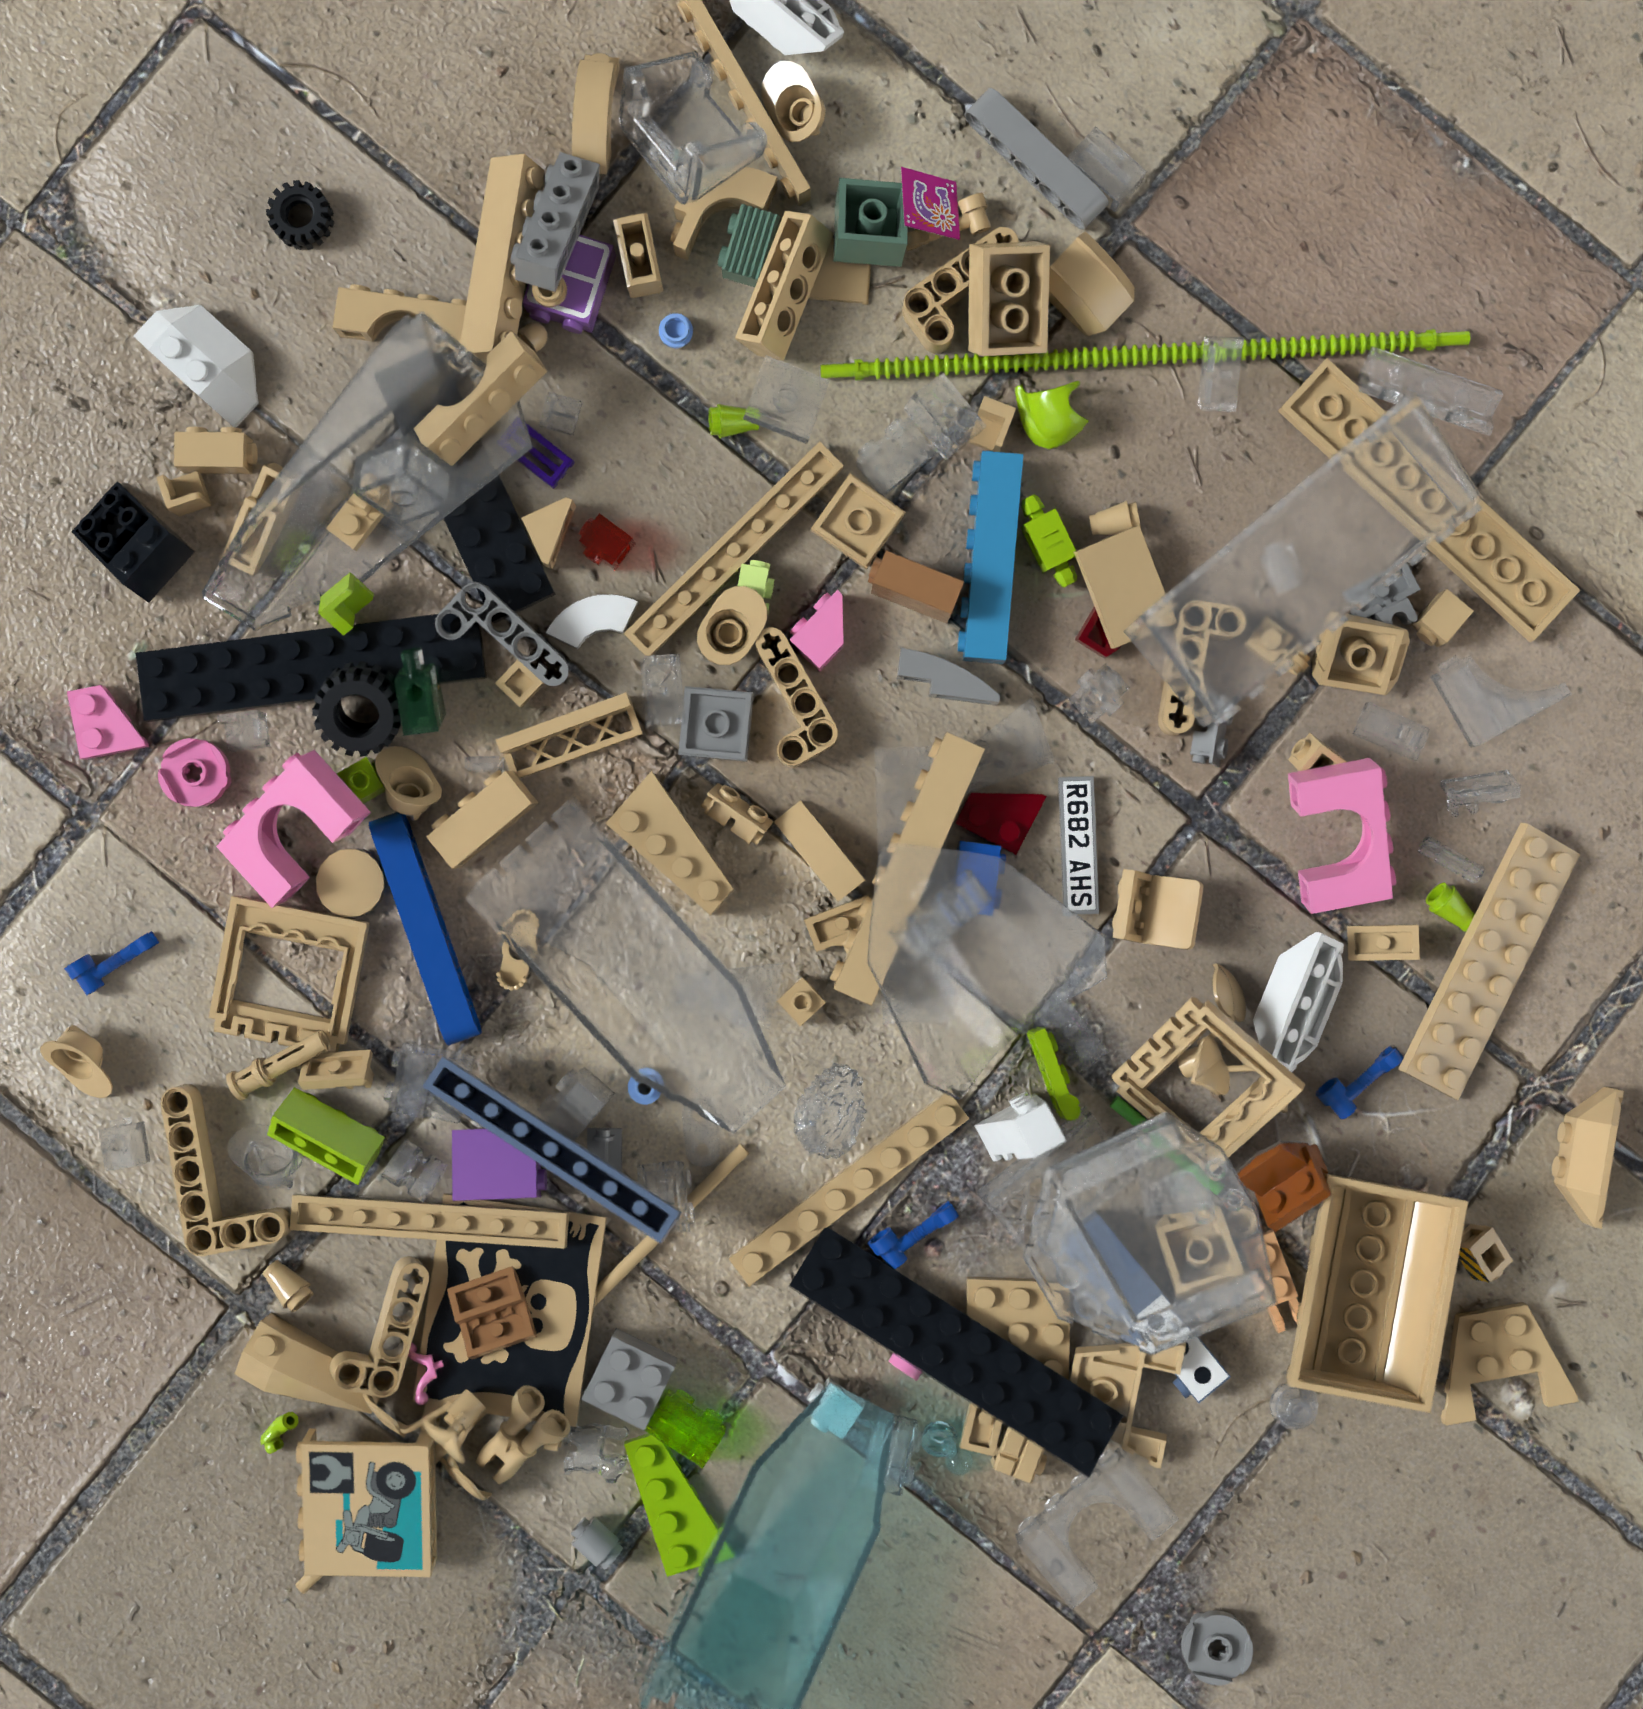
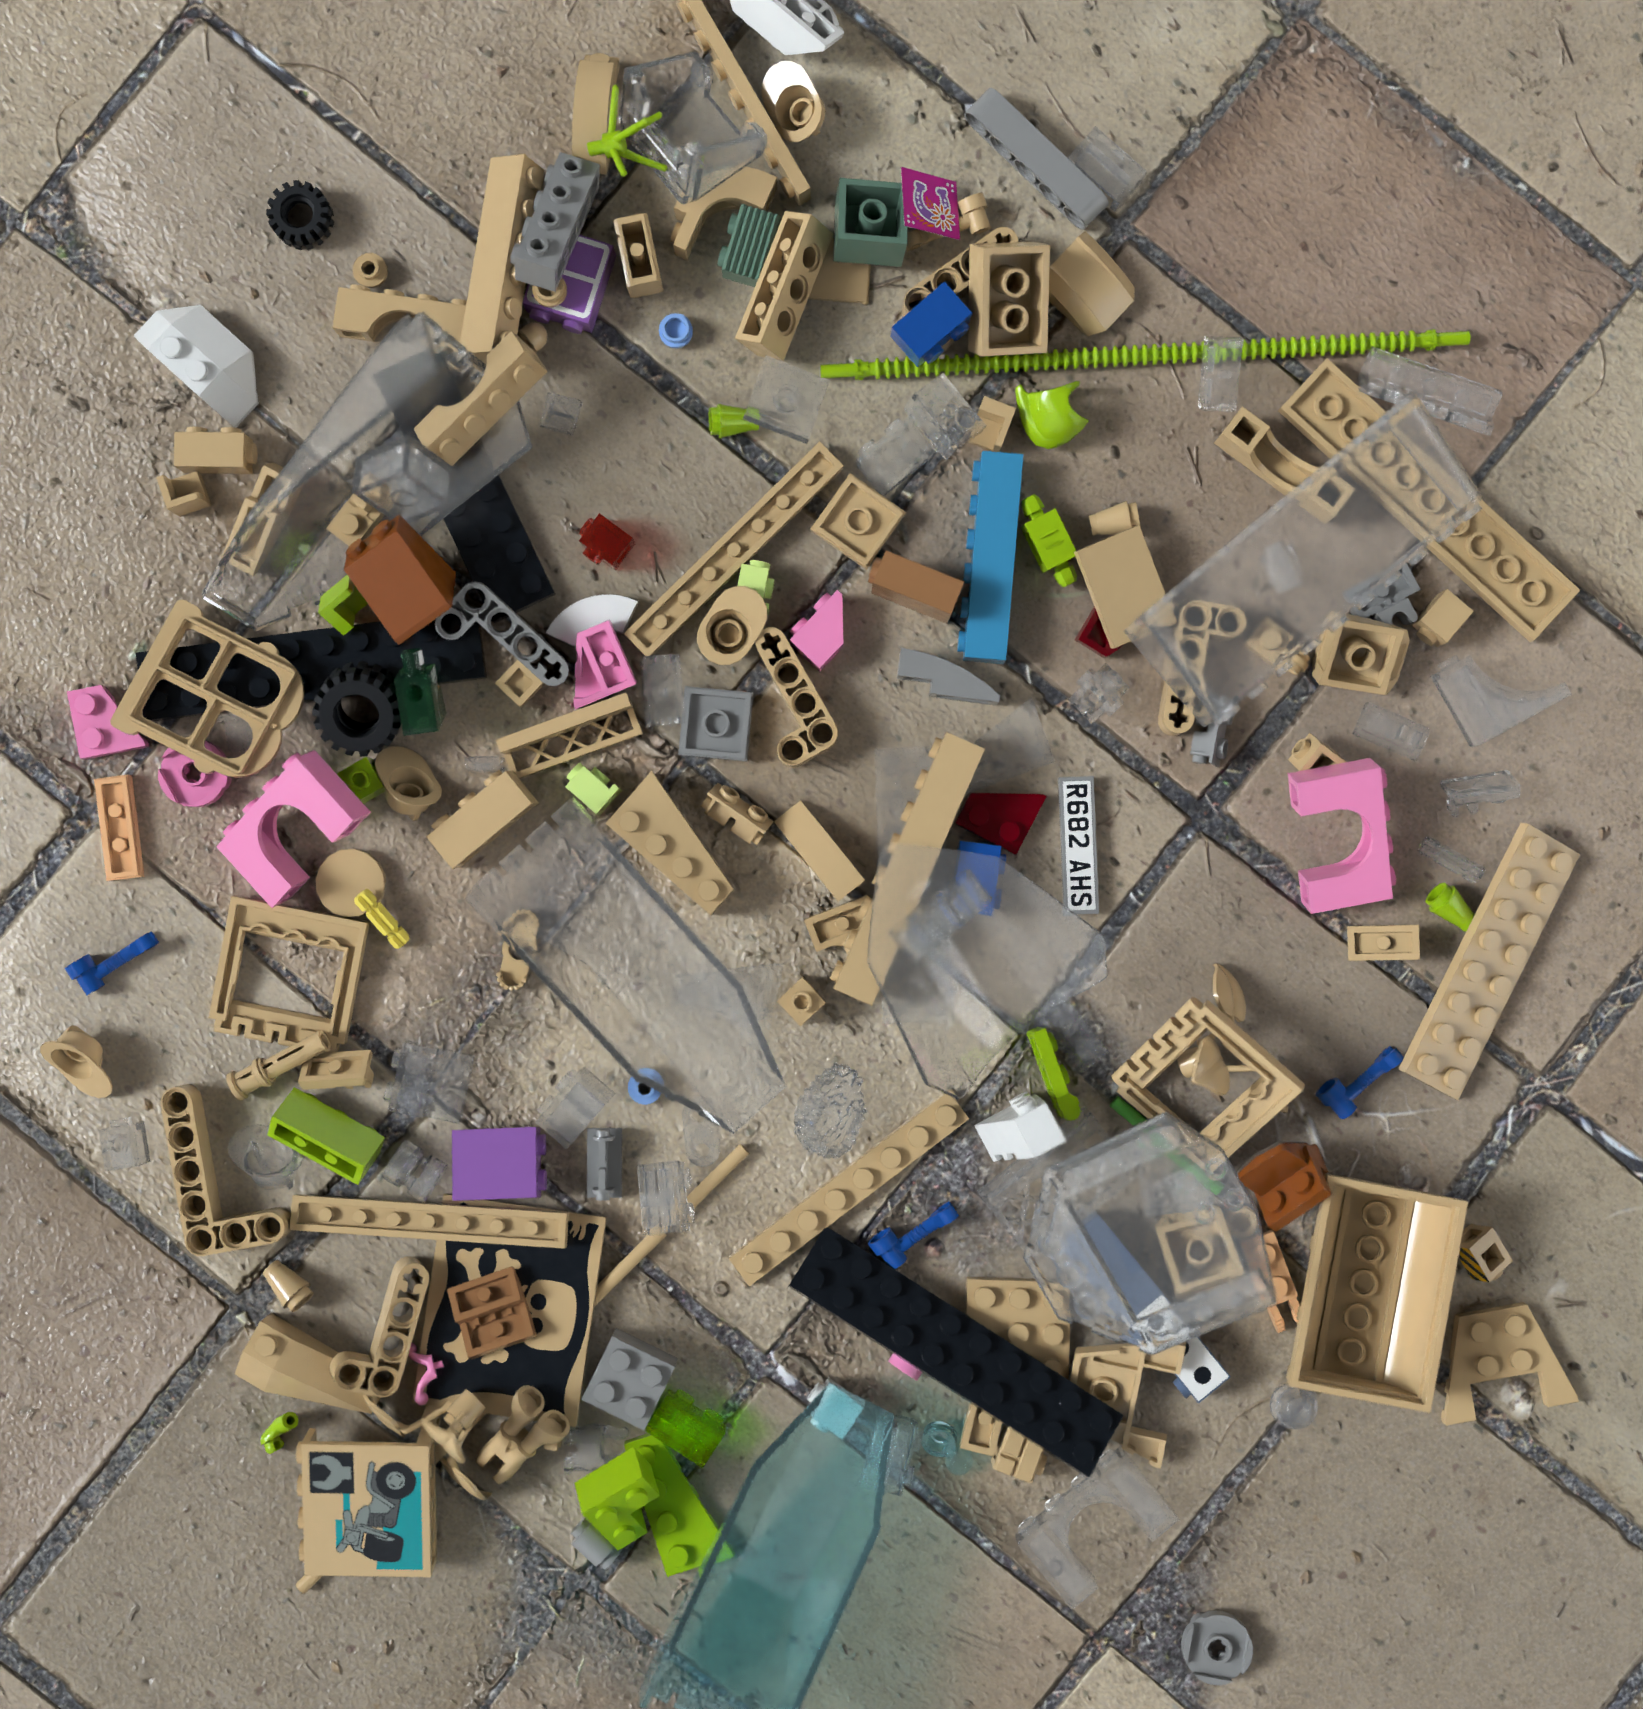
black slope [71,481,195,603] -> none
blue beam [369,812,482,1046] -> none
sand blue brick [422,1057,683,1243] -> none
dark purple tile [499,419,575,489] -> none
tan slope [521,497,576,570] -> none
tan bracket [1112,869,1203,950] -> none
white wedge [1253,932,1344,1072] -> none
tan wedge [1552,1087,1624,1229] -> none
none -> light nougat tile [94,774,145,881]
none -> tan window [110,600,305,778]
none -> dark orange slope [344,514,456,645]
none -> tan plate [353,253,388,288]
none -> light yellow axle [354,889,410,949]
none -> yellowish green brick [565,763,622,816]
none -> bright pink wing [573,619,637,709]
none -> lime brick [574,1446,660,1551]
none -> lime plant [587,85,668,177]
none -> blue brick [890,281,972,368]
none -> tan arch [1214,406,1354,524]

